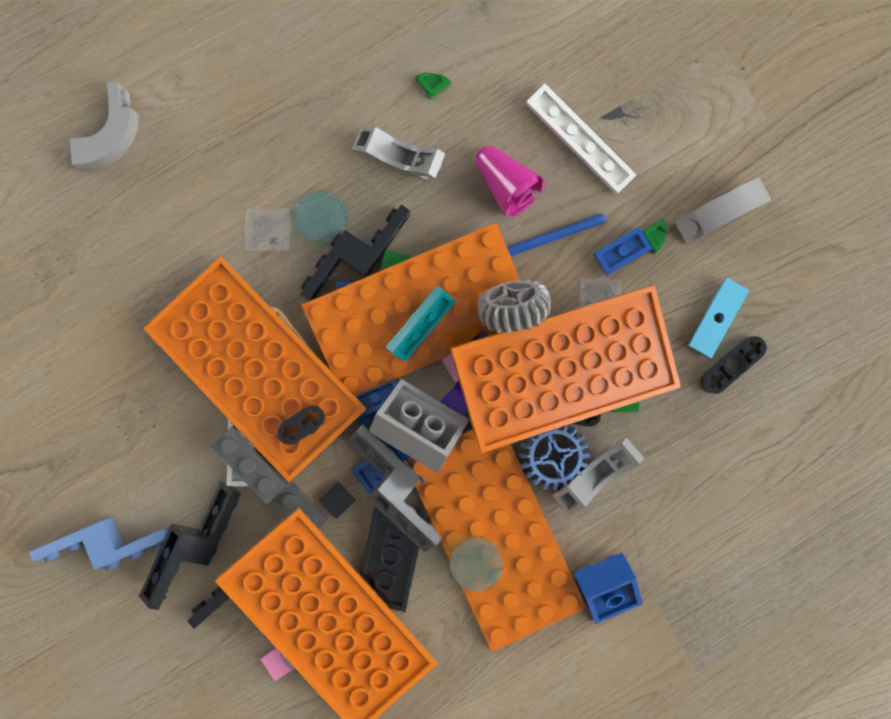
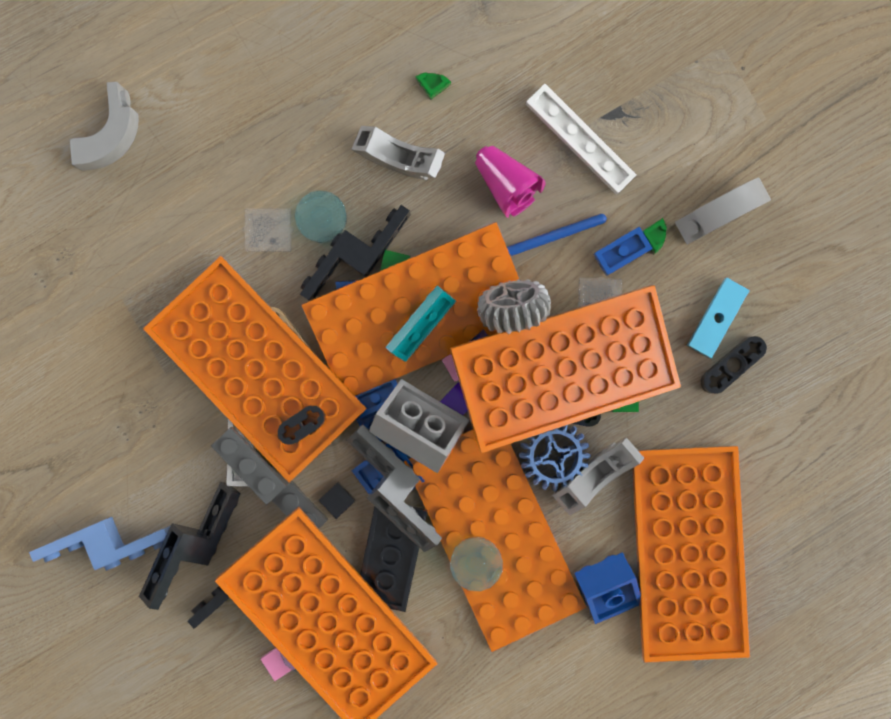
none -> orange plate [632,446,750,662]

